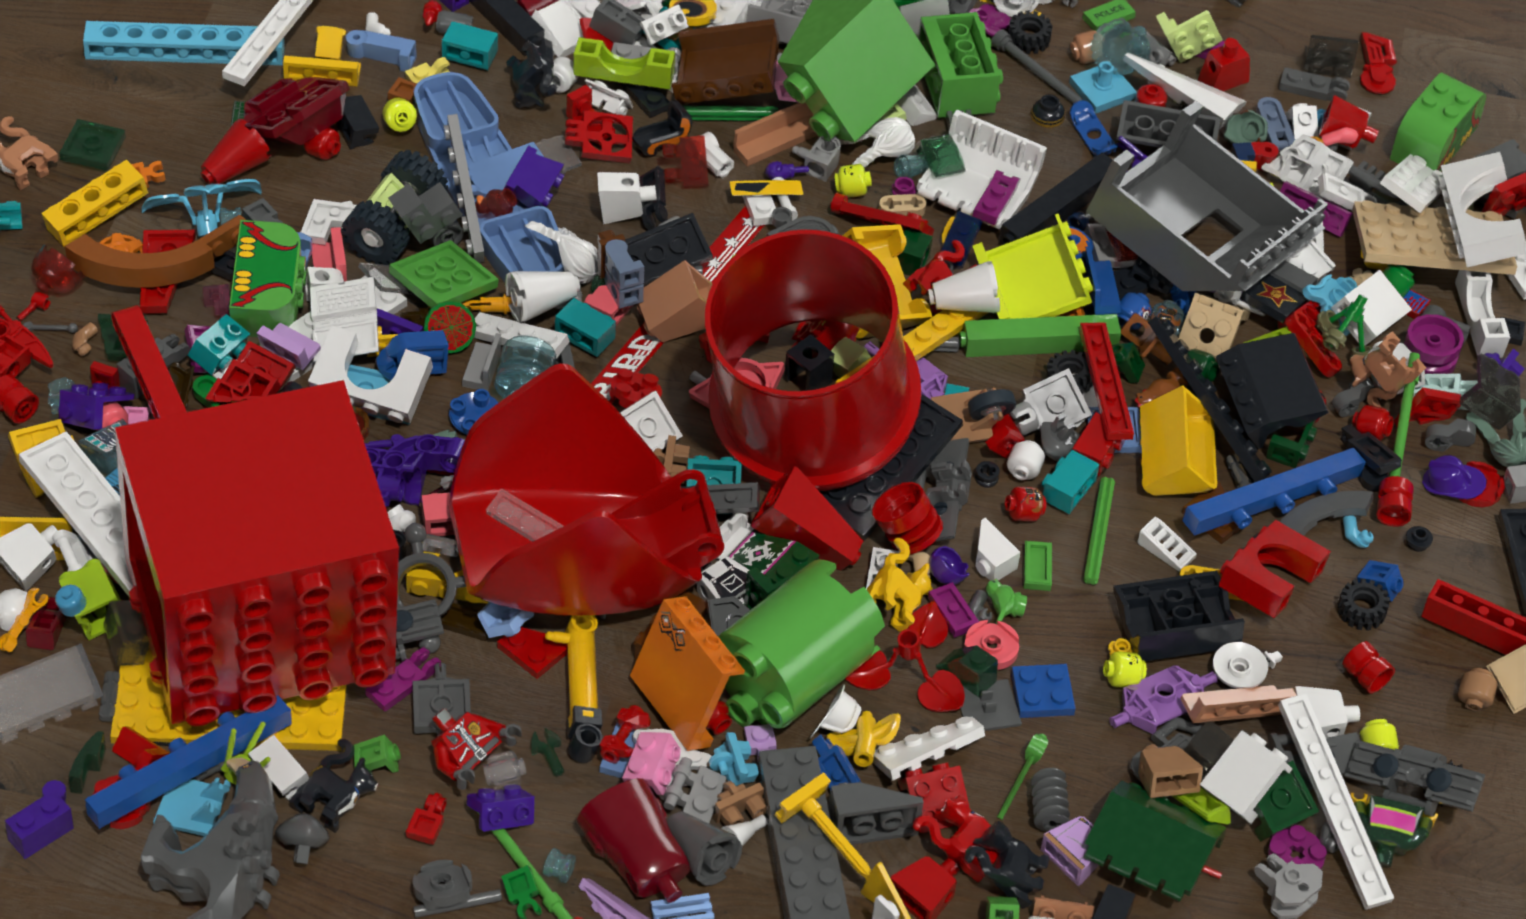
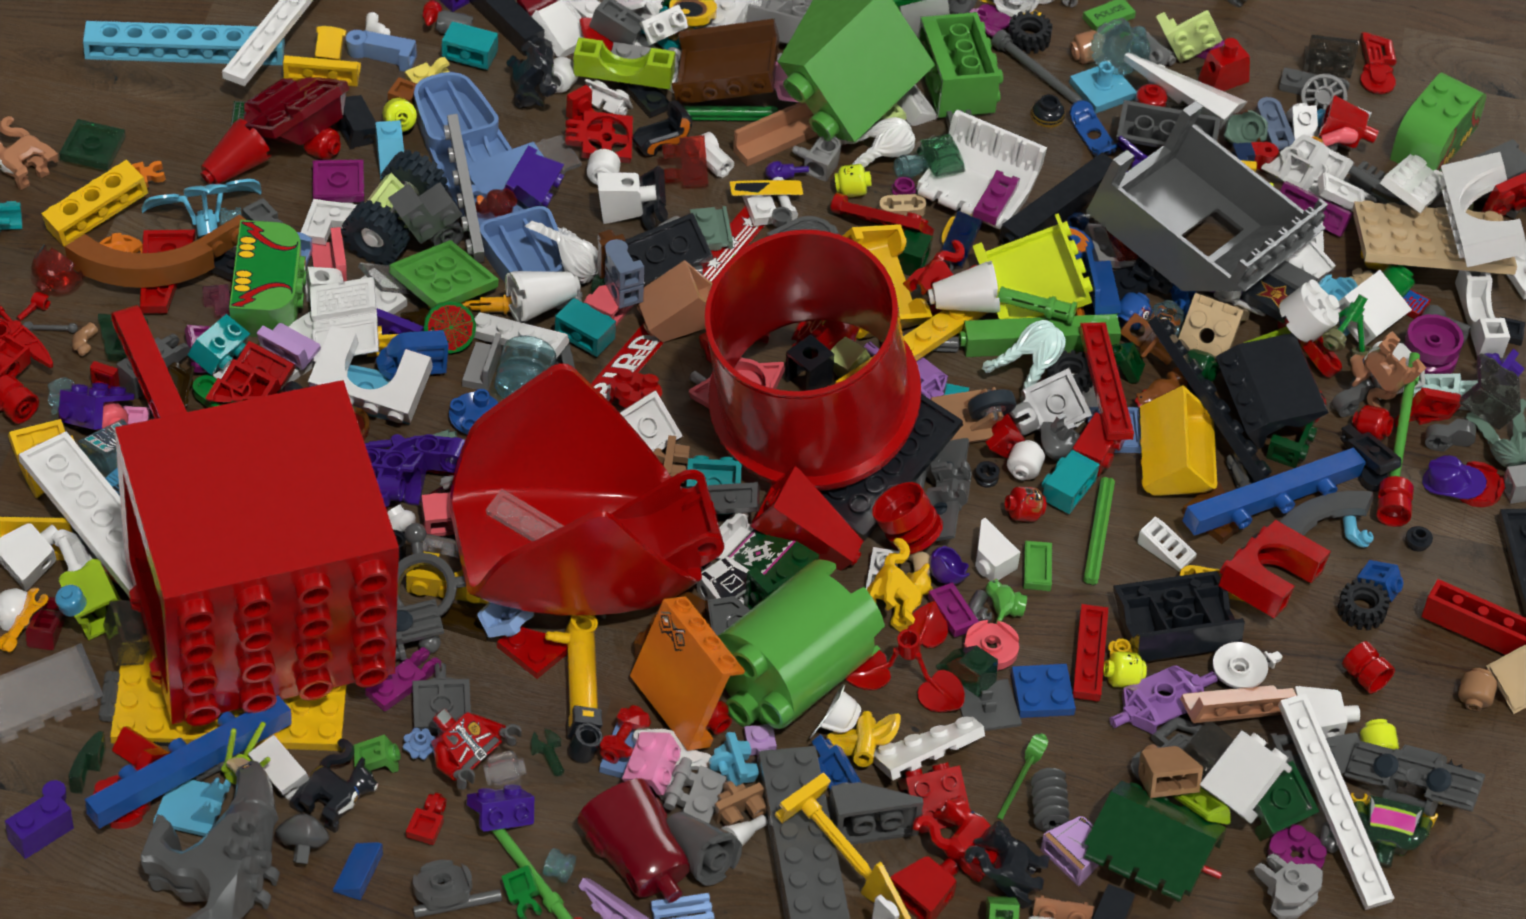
none -> magenta plate [313,160,364,203]
none -> blue slope [333,842,383,900]
none -> medium azure slope [375,120,404,178]
none -> medium blue plant [403,728,435,760]
none -> white head [587,149,620,185]
none -> sand green plate [690,206,733,251]
none -> light aqua hair [982,320,1066,402]
none -> bright green pin [998,286,1078,325]
none -> red plate [1073,604,1109,702]
none -> white brick [1279,280,1340,342]
none -> light grey wheel [1301,74,1347,110]

